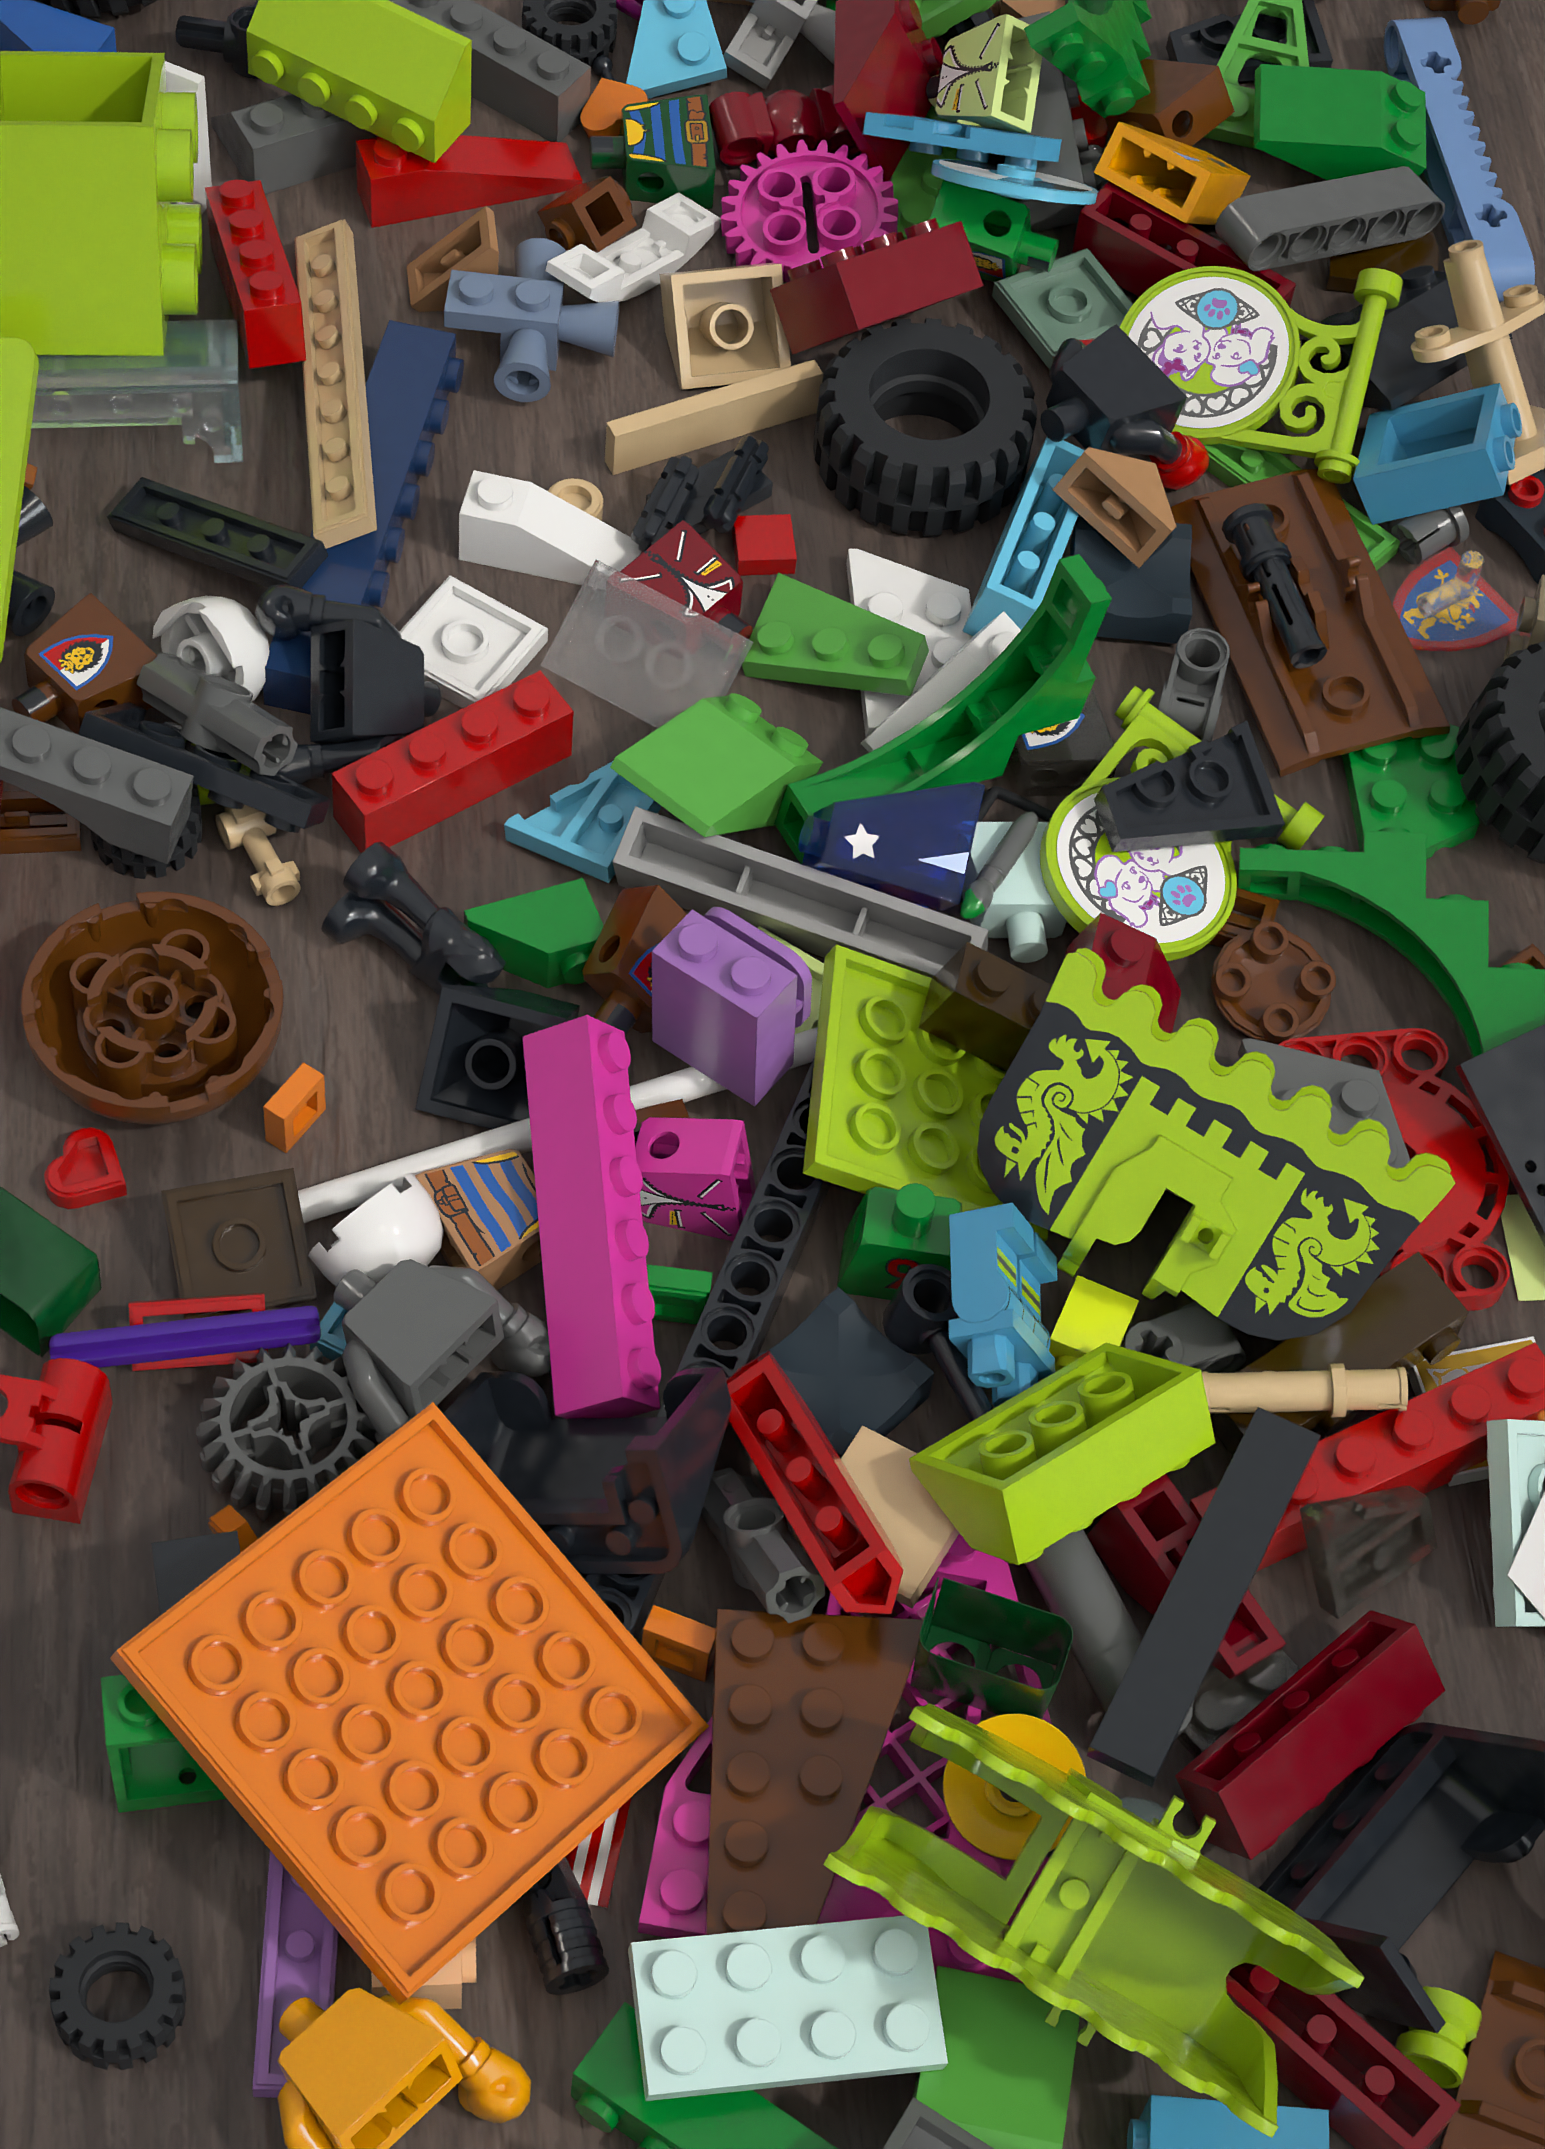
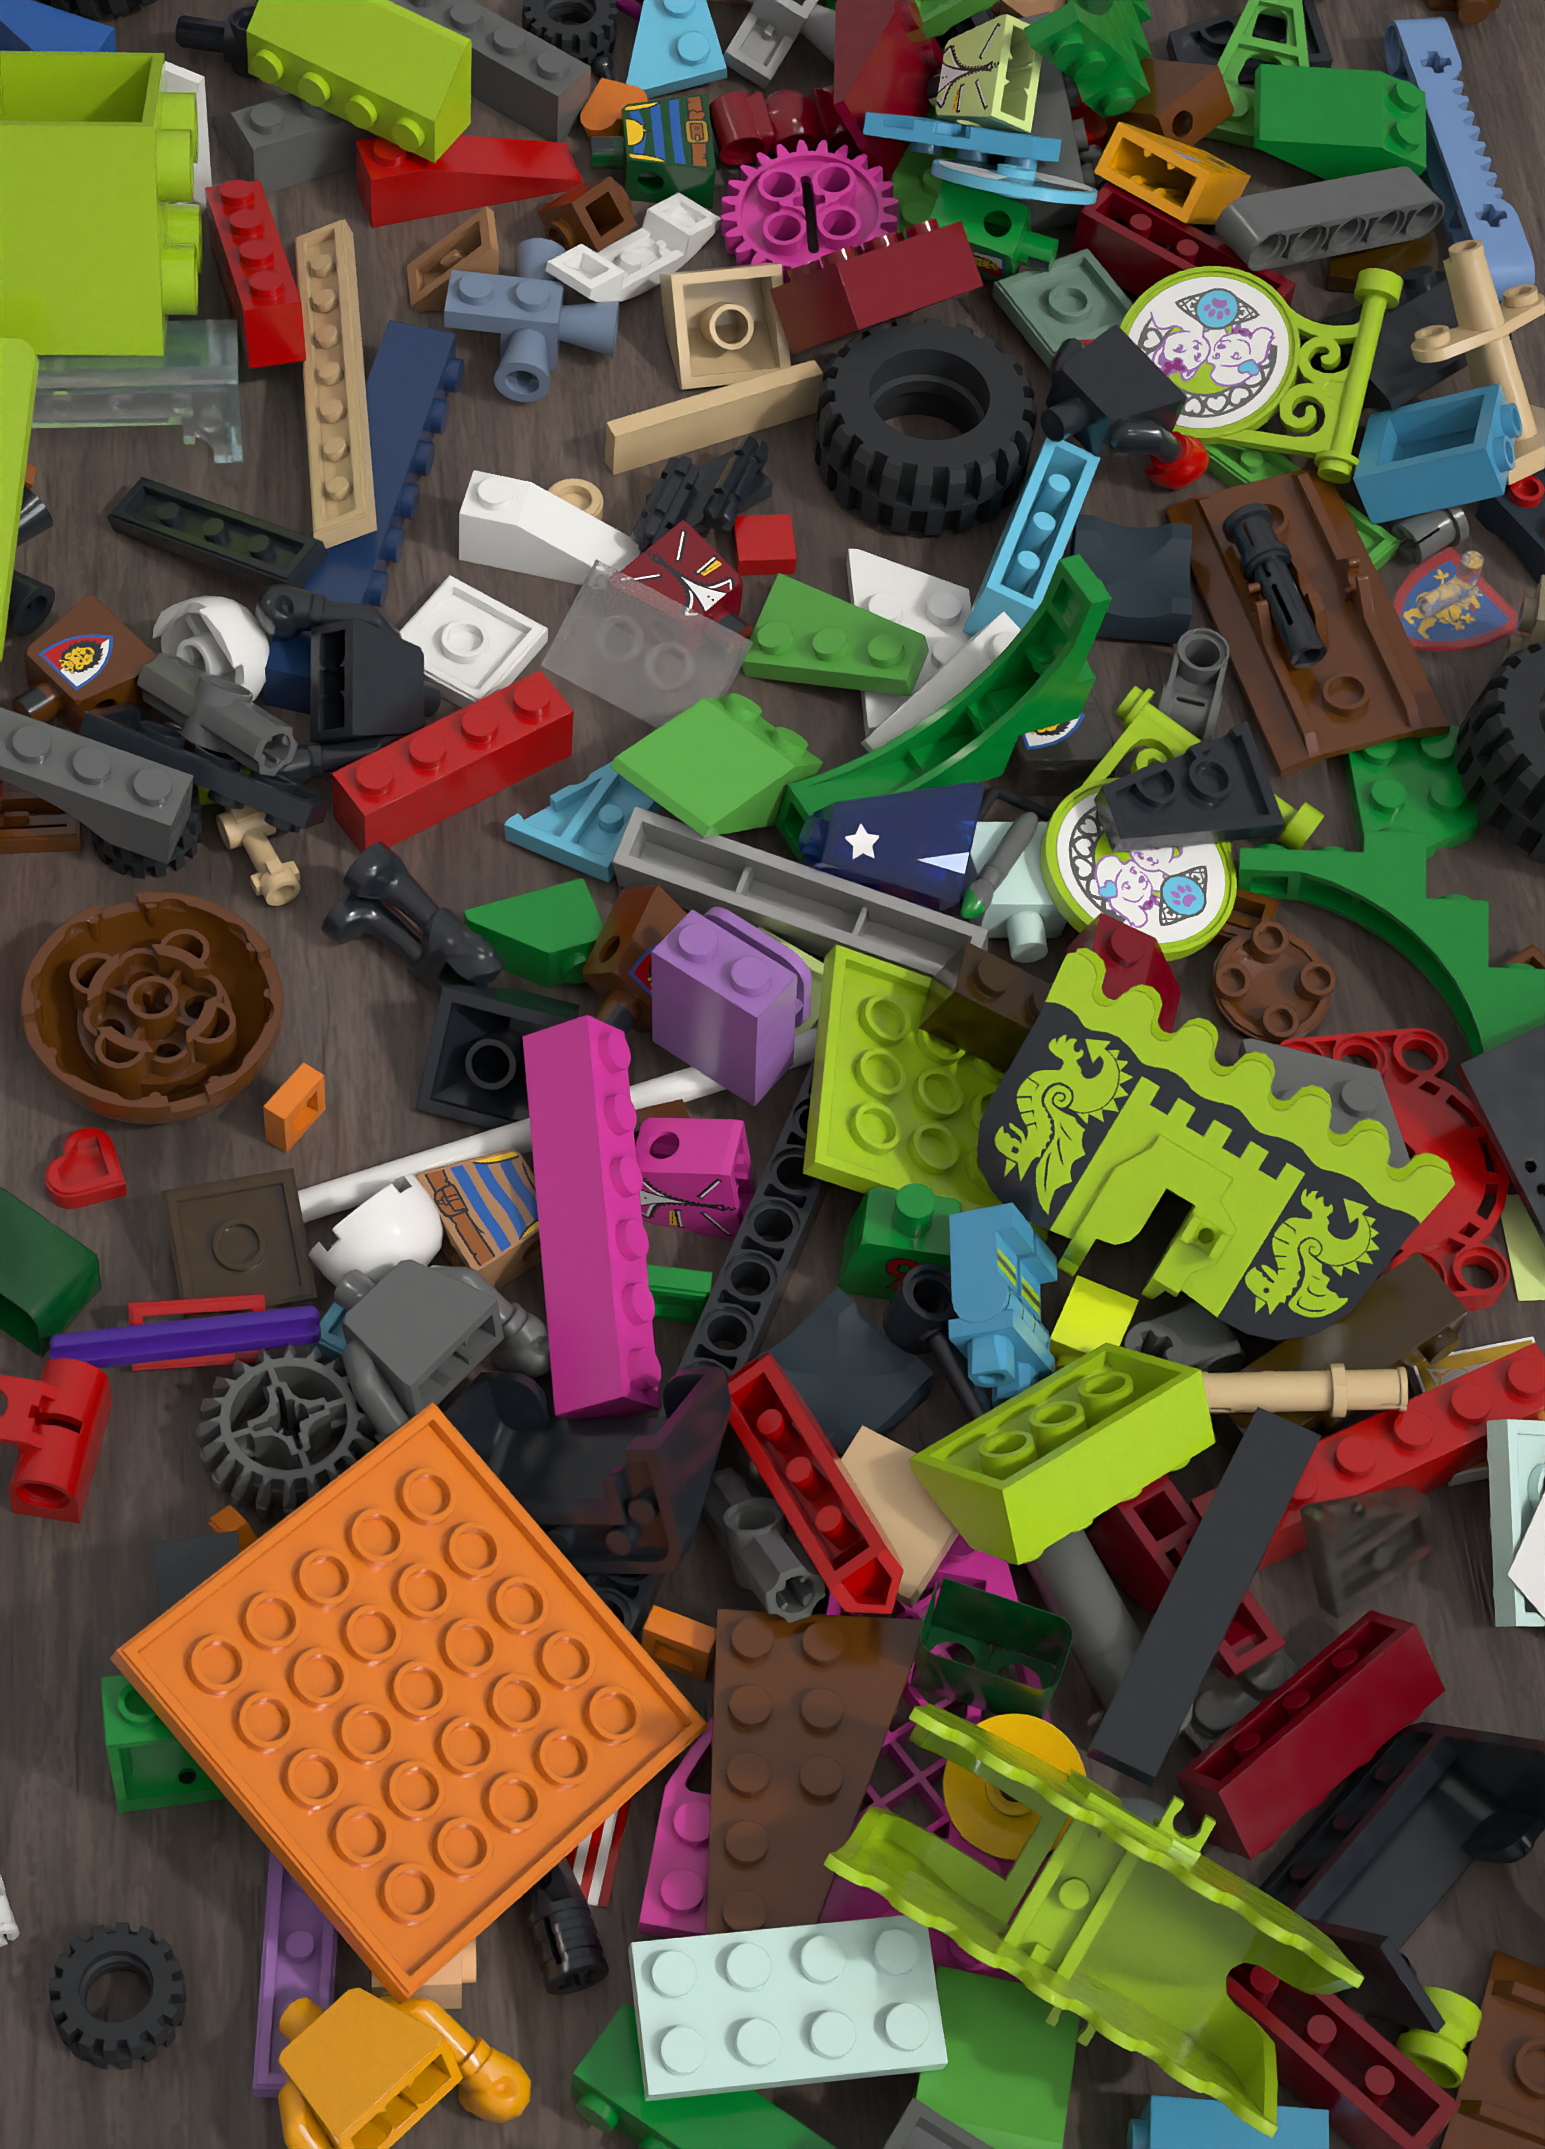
medium nougat slope [1052,447,1176,568] -> none

